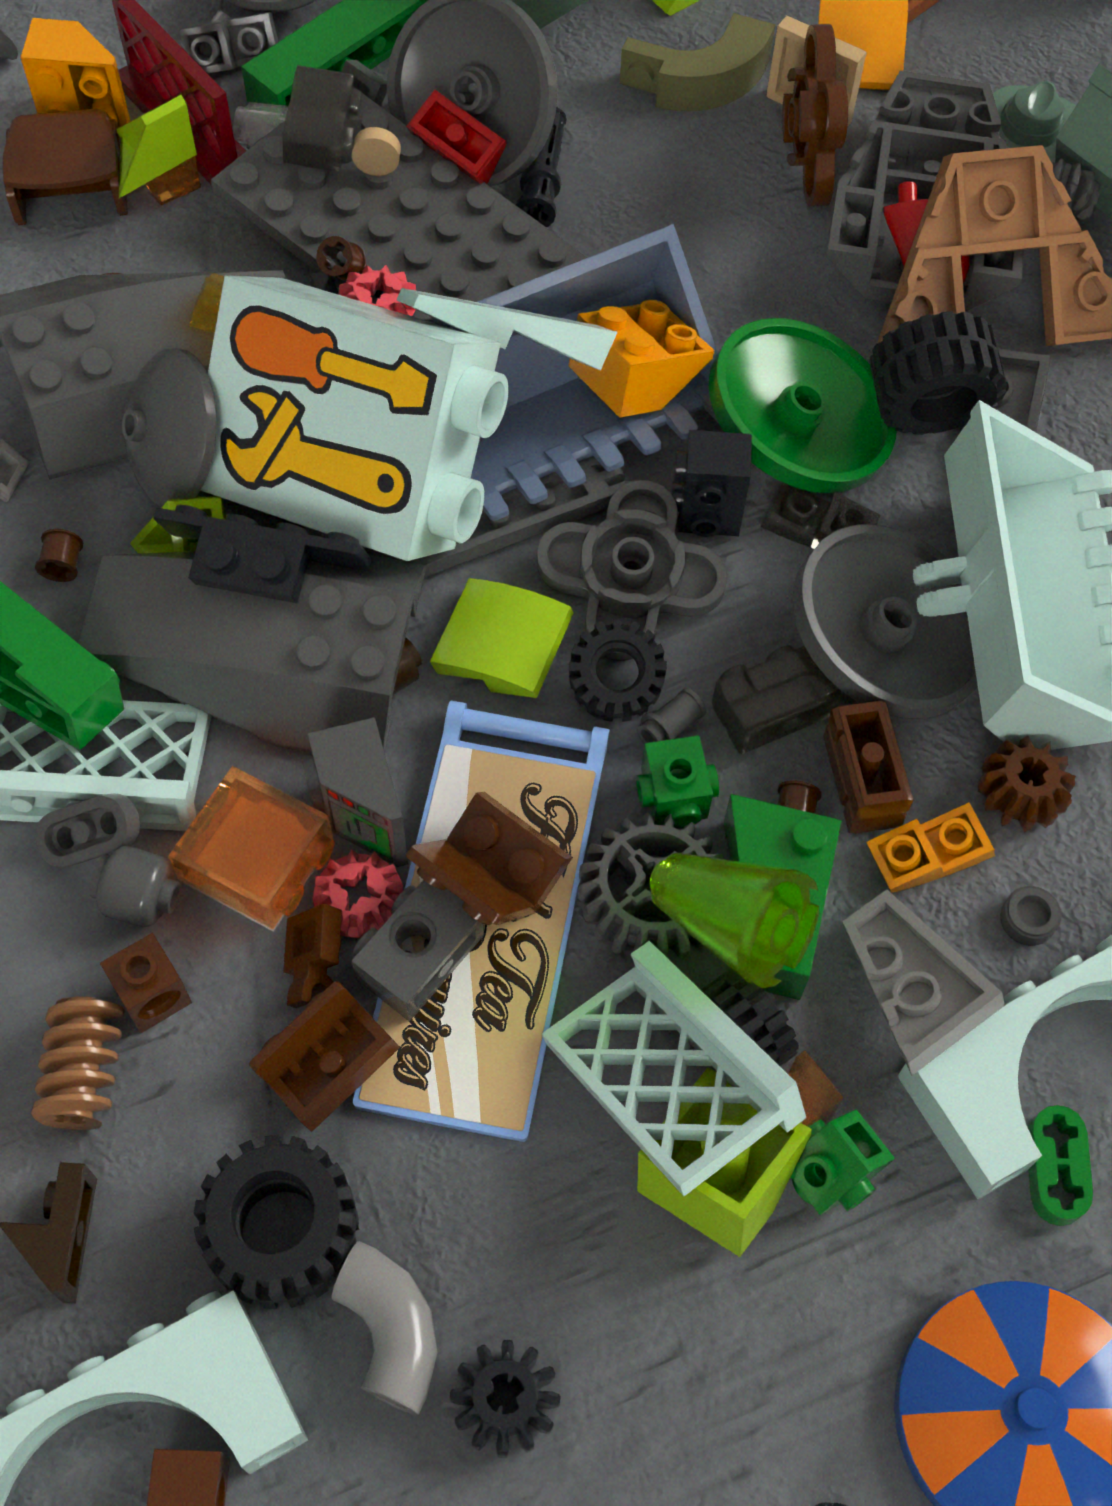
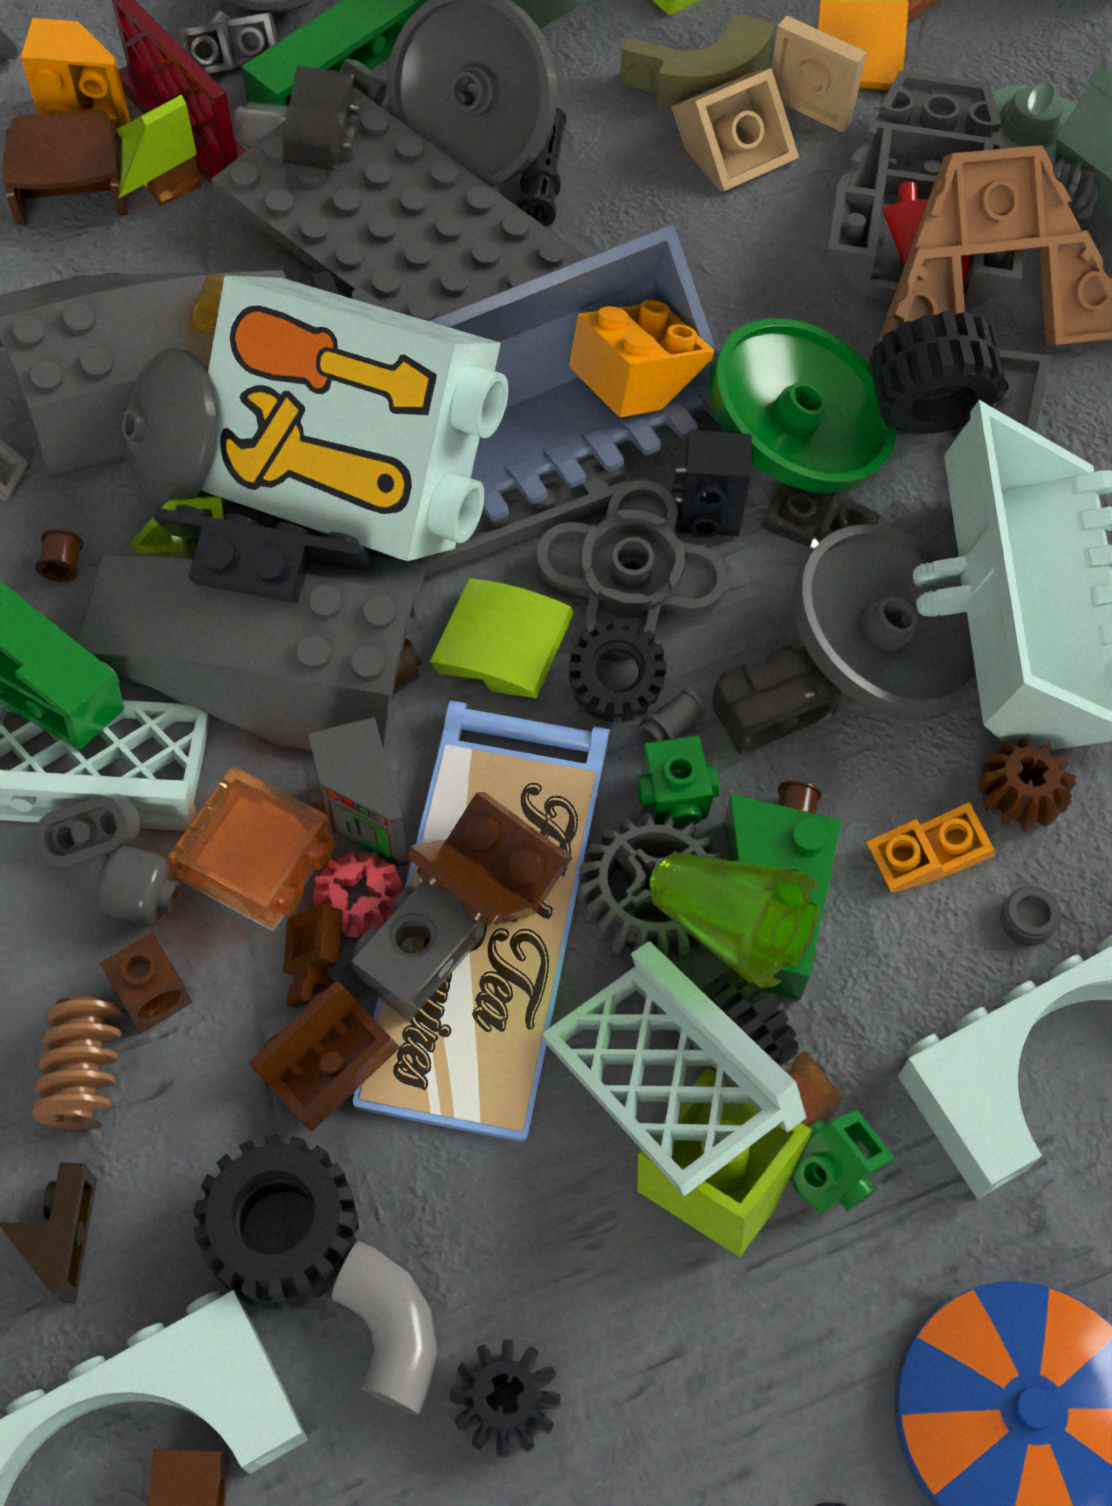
reddish brown axle [316,236,366,282] -> none
coral gear [339,265,416,316] -> none
tan tile [352,127,401,176] -> none
light aqua slope [397,288,617,371] -> none
red slope [406,89,507,185] -> none
reddish brown plant [782,24,848,206] -> none
reddish brown brick [823,701,914,834] -> none
light grey wing [842,889,1005,1076] -> none
green beam [1028,1105,1093,1226] -> none
none -> tan slope [671,68,799,192]

